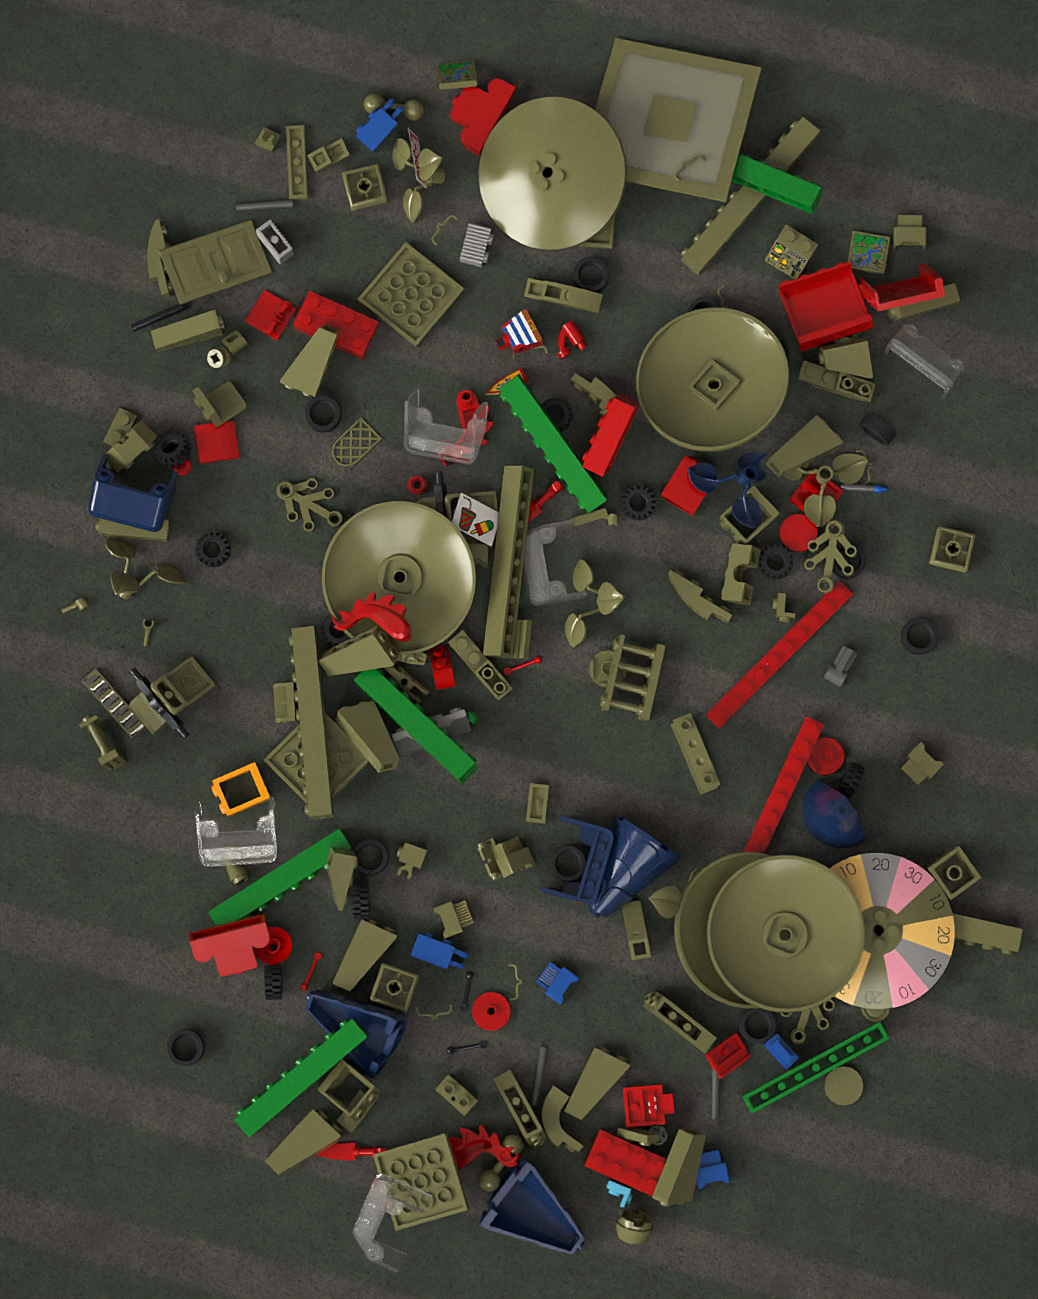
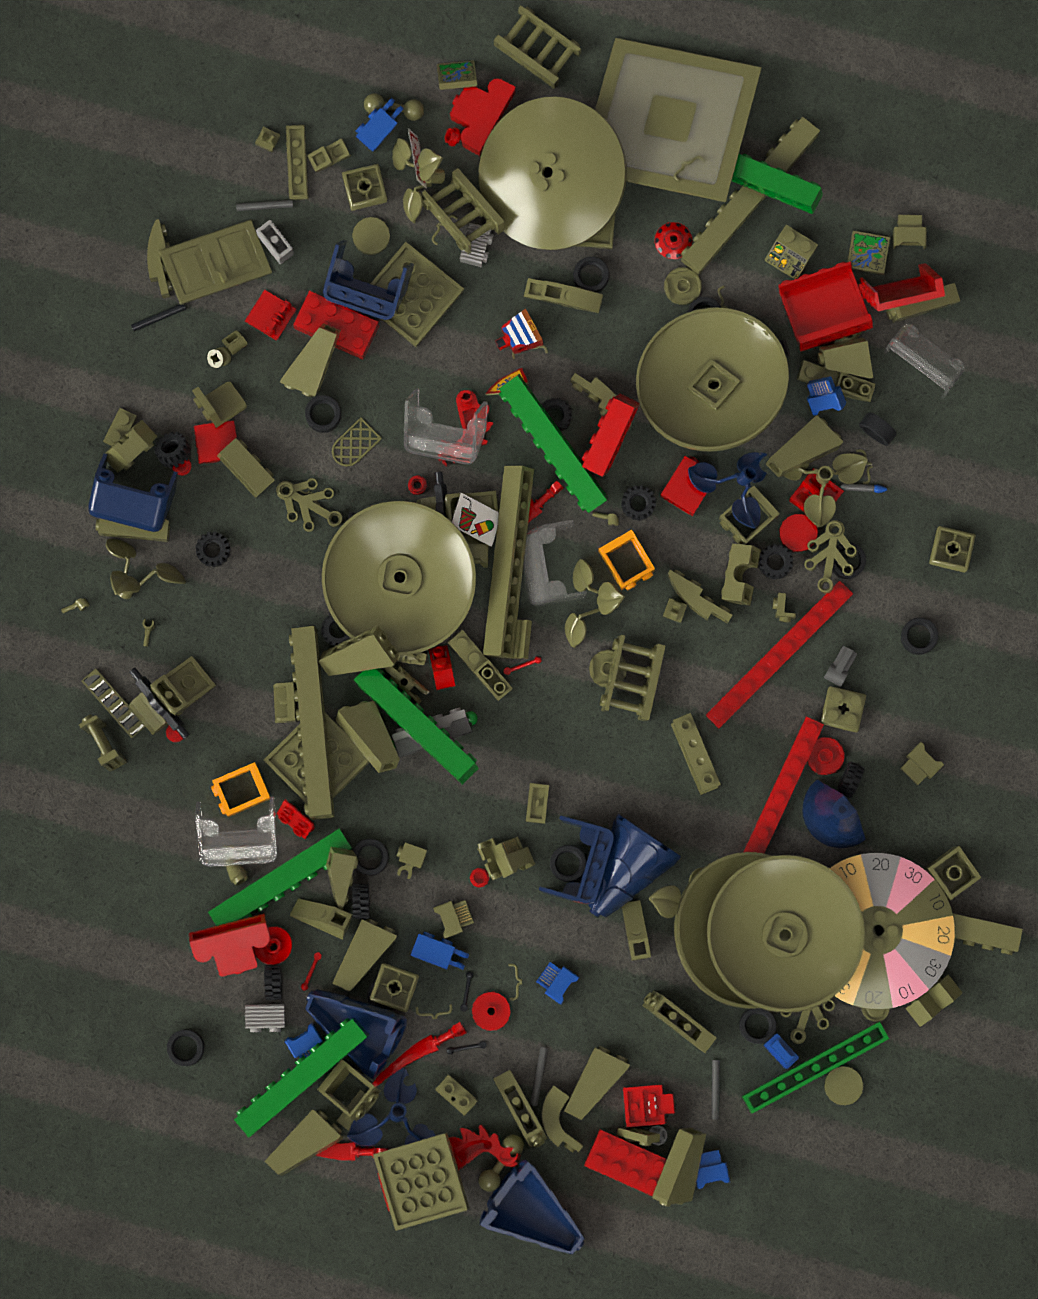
olive slope [151,310,225,353] -> none
red animal [332,592,411,642] -> none
clear windscreen [353,1174,432,1273] -> none
red plant [557,320,587,359] -> none
olive window [571,508,609,526] -> none
medium azure bracket [606,1179,633,1208] -> none
olive cone [615,1209,654,1244] -> none
red plate [704,1033,751,1078] -> none
none -> red plate [166,726,183,742]
none -> olive brick [217,438,275,498]
none -> light grey brick [245,1004,285,1032]
none -> red hinge [277,799,315,839]
none -> blue piece [284,1023,323,1058]
none -> olive slope [290,898,352,940]
none -> dark blue windscreen [323,240,414,320]
none -> dark blue plant [347,1068,435,1146]
none -> olive tile [352,217,390,255]
none -> red sword [372,1022,467,1087]
none -> olive fence [422,168,505,255]
none -> red plate [445,127,461,147]
none -> red plate [470,868,489,887]
none -> olive fence [494,5,581,88]
none -> light orange window [598,530,655,591]
none -> red dish [655,222,692,259]
none -> olive tile [663,598,687,623]
none -> olive tile [664,268,702,305]
none -> blue piece [807,376,846,416]
none -> olive brick [820,686,866,732]
none -> olive brick [905,975,963,1027]

